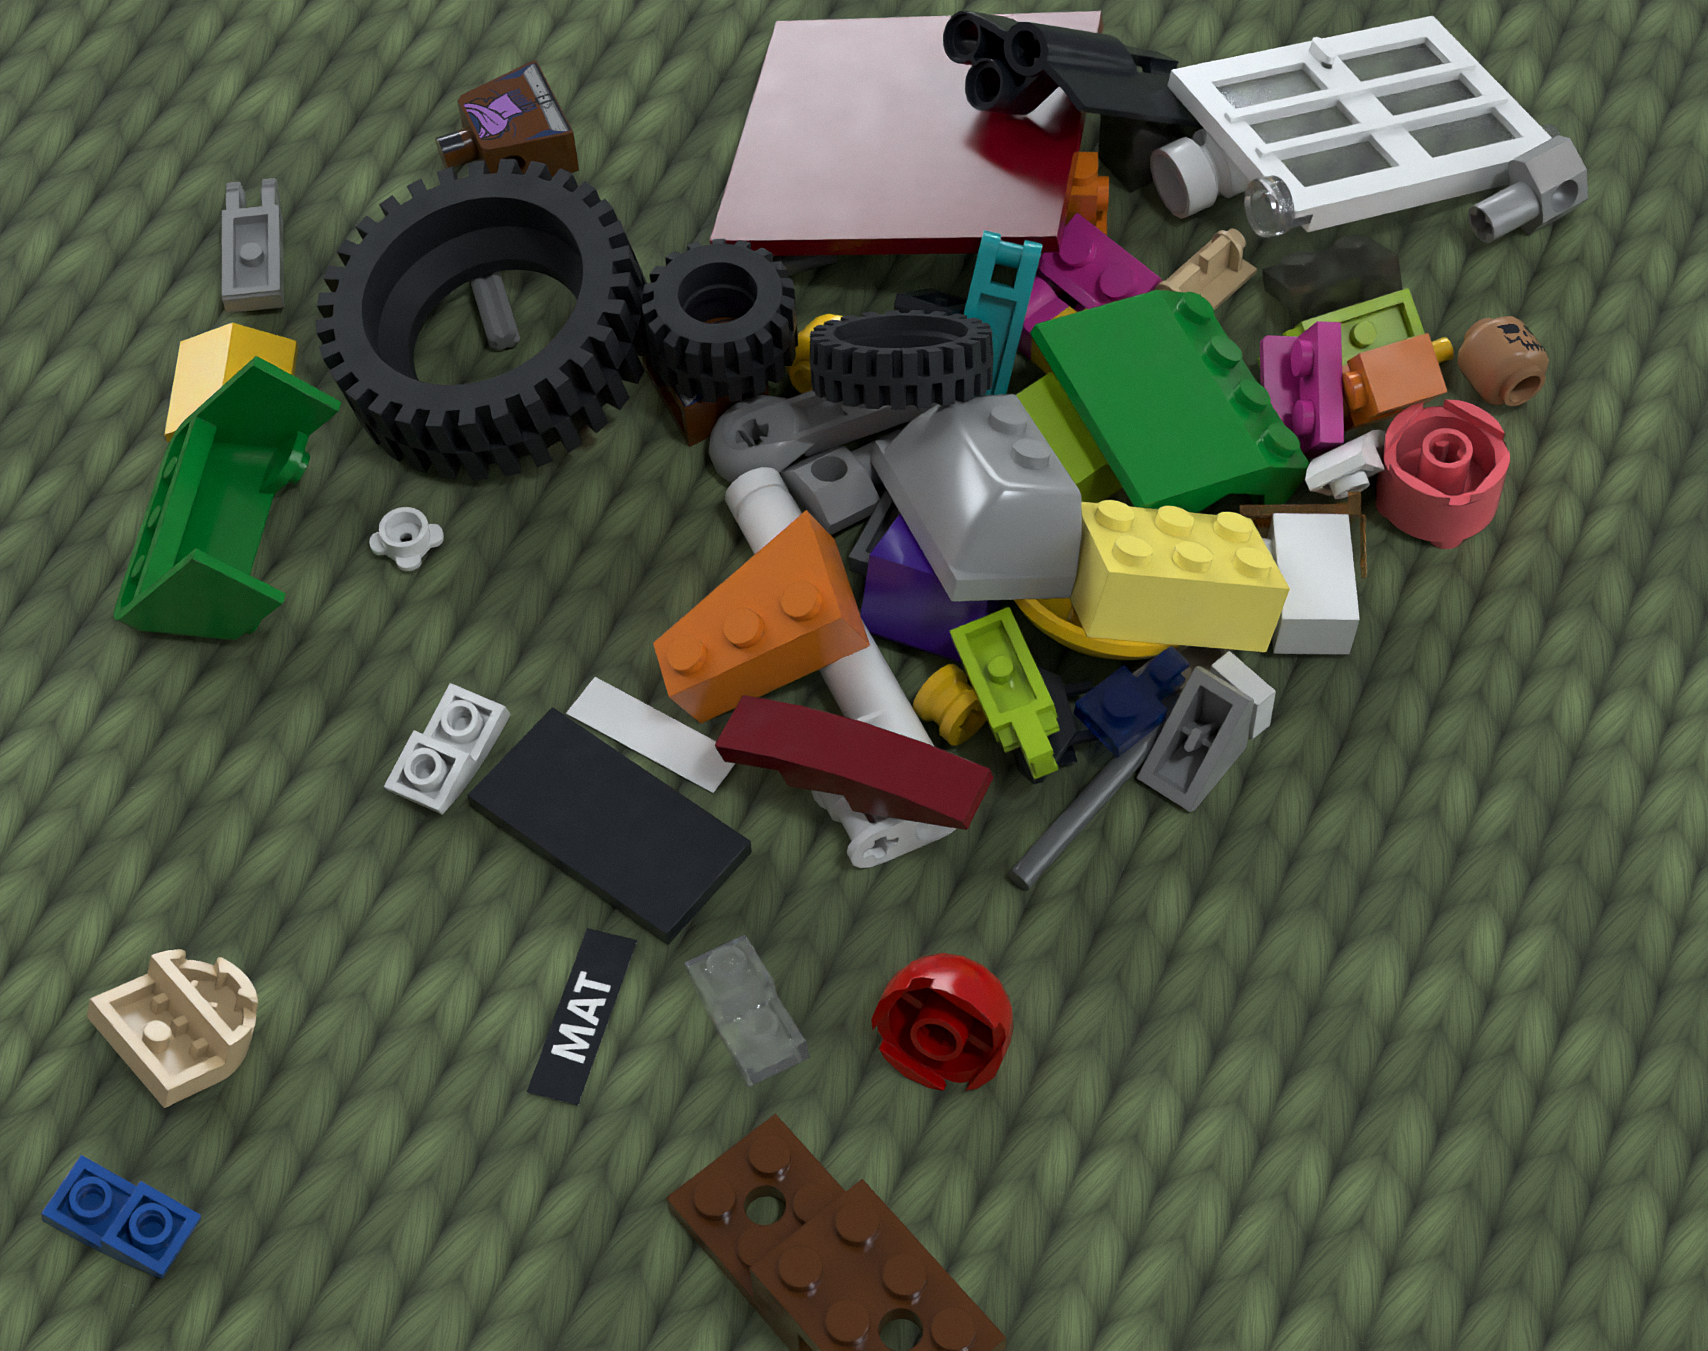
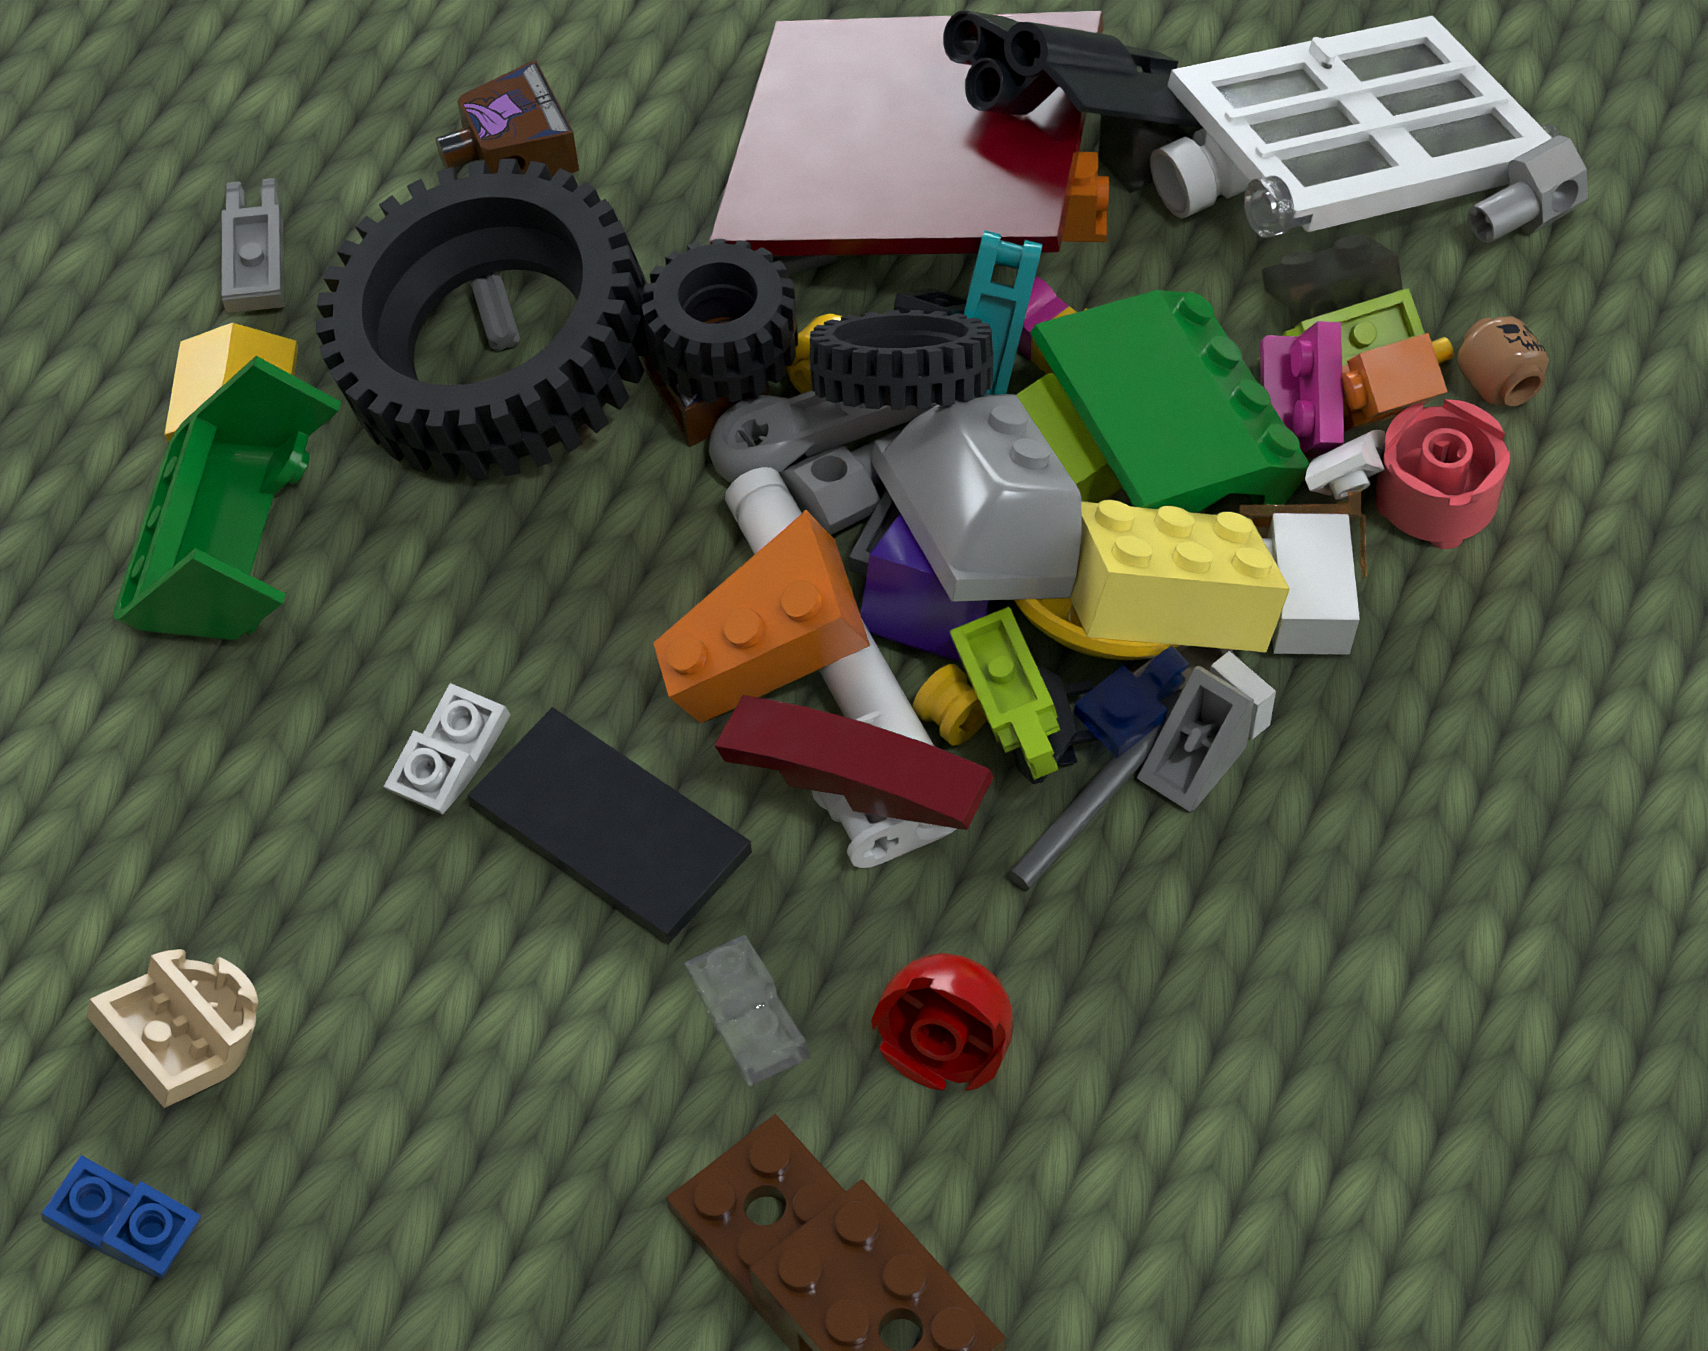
white plate [369,507,444,571] -> none
black sticker [527,928,638,1105] -> none
white sticker [566,677,735,793] -> none
dark pink bracket [1035,213,1163,312] -> none
tan hinge [1155,228,1257,311] -> none

